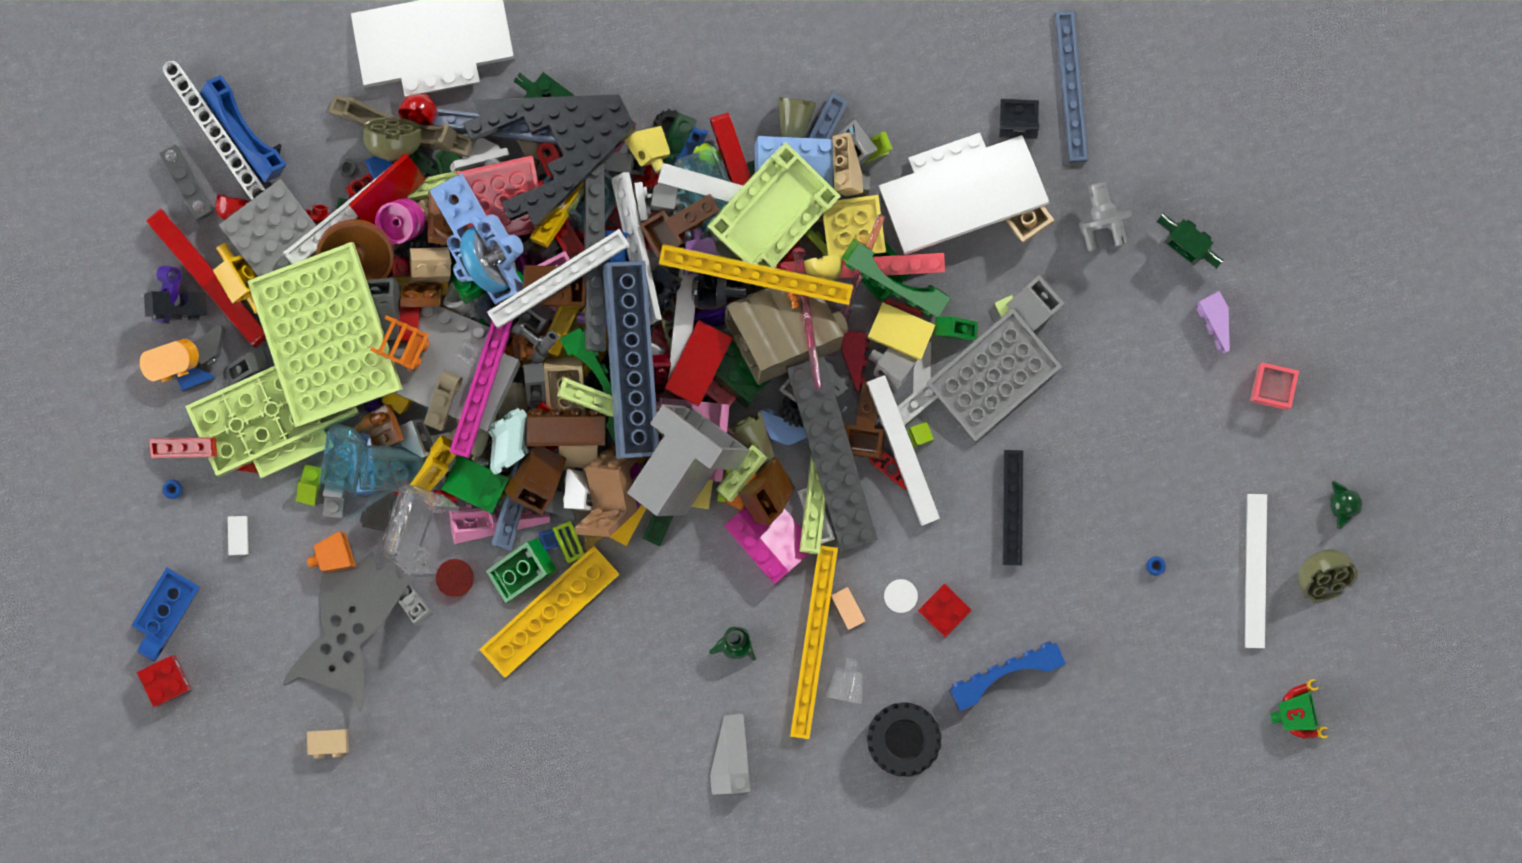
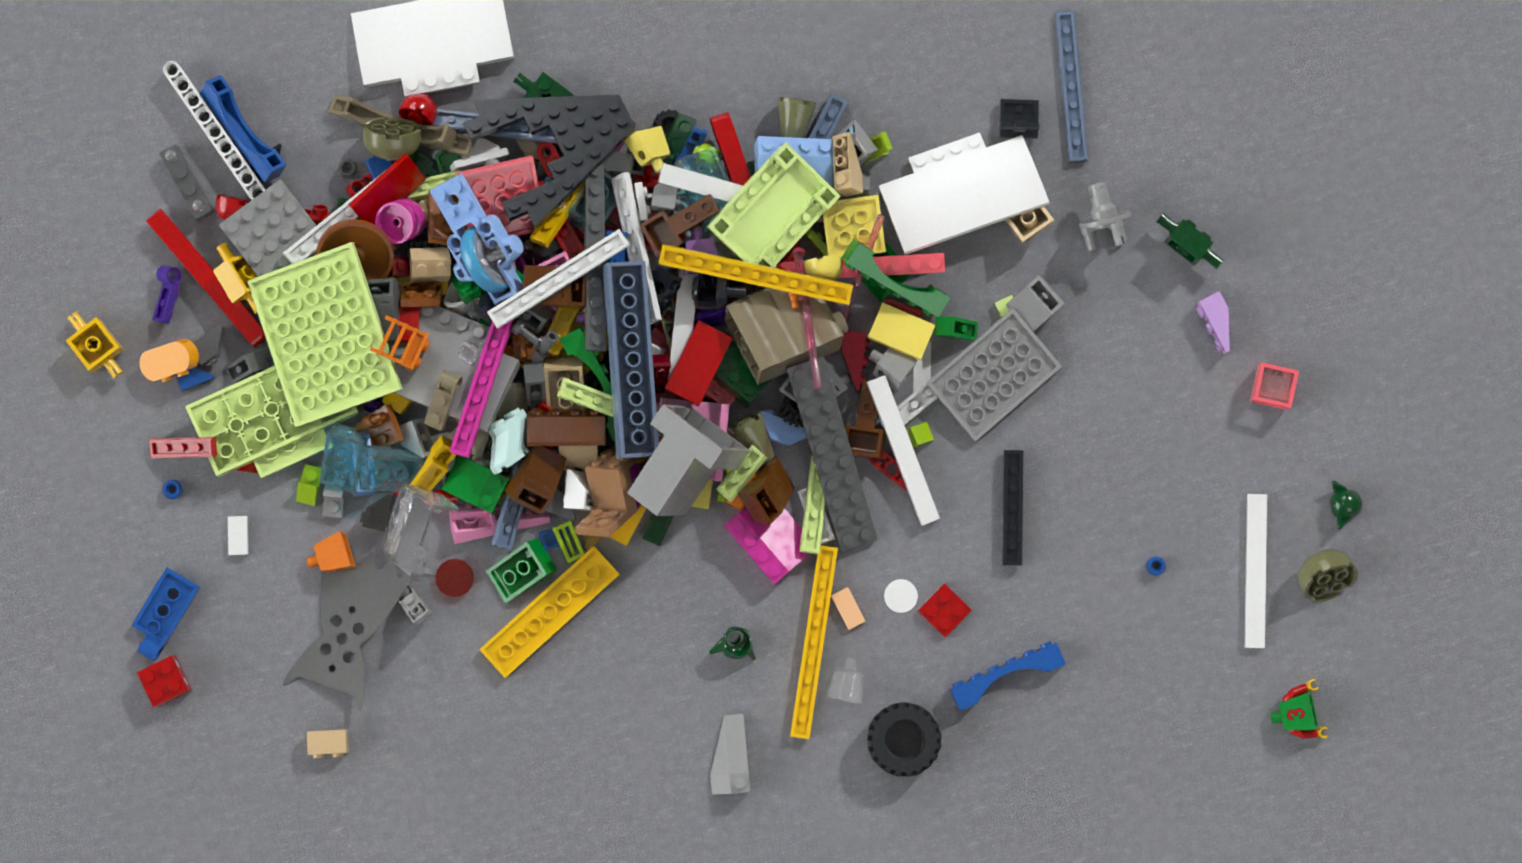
black arch [144,291,207,321] -> none
none -> yellow brick [66,311,124,379]

